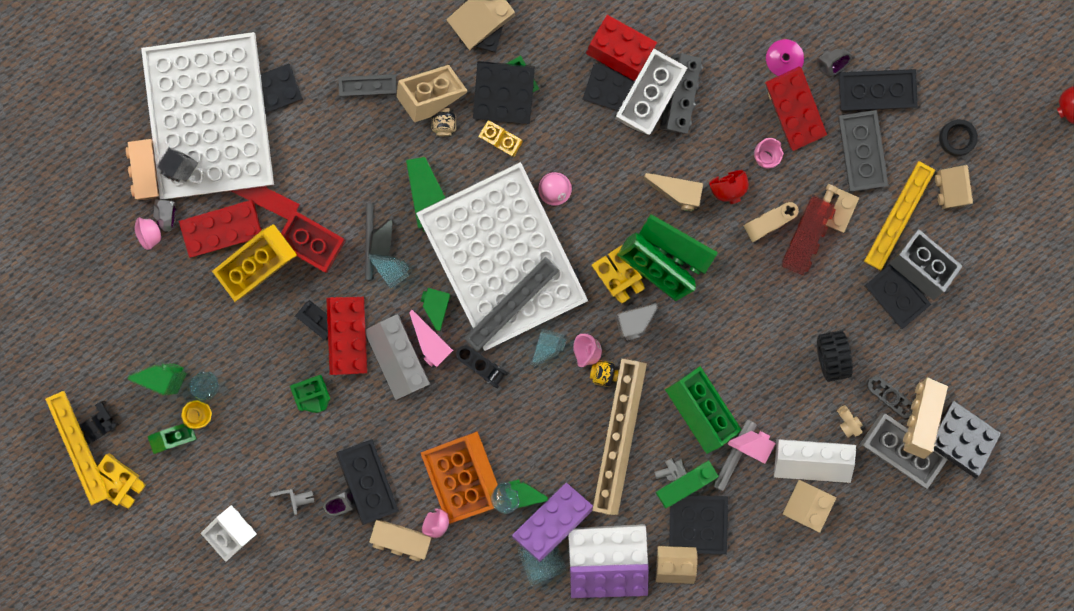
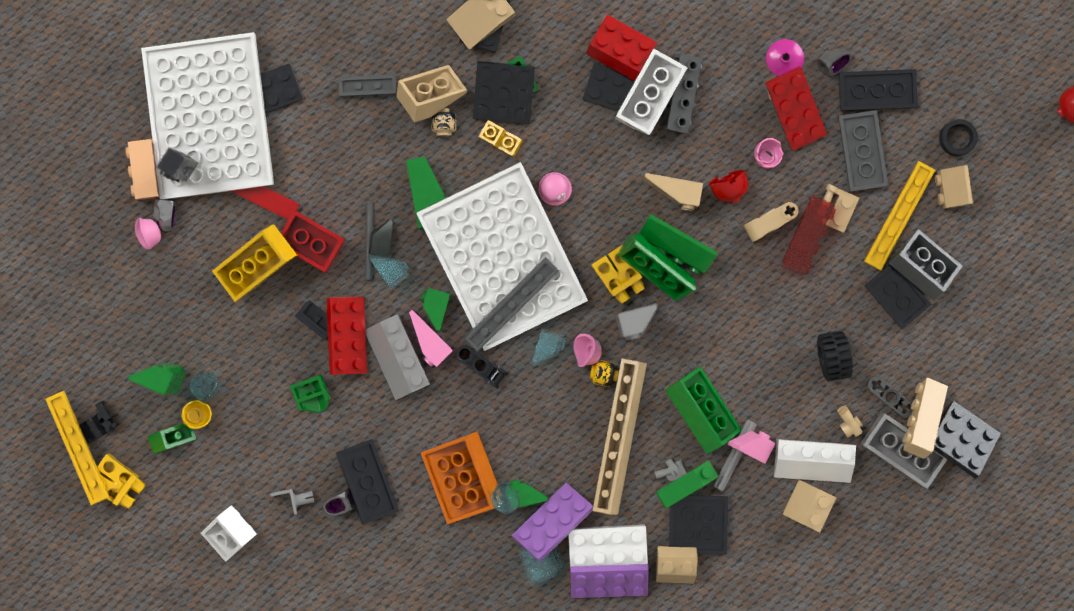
red plate [179,200,262,258] -> none
tan brick [369,519,432,561] -> none
bright pink hair [422,509,449,538] -> none

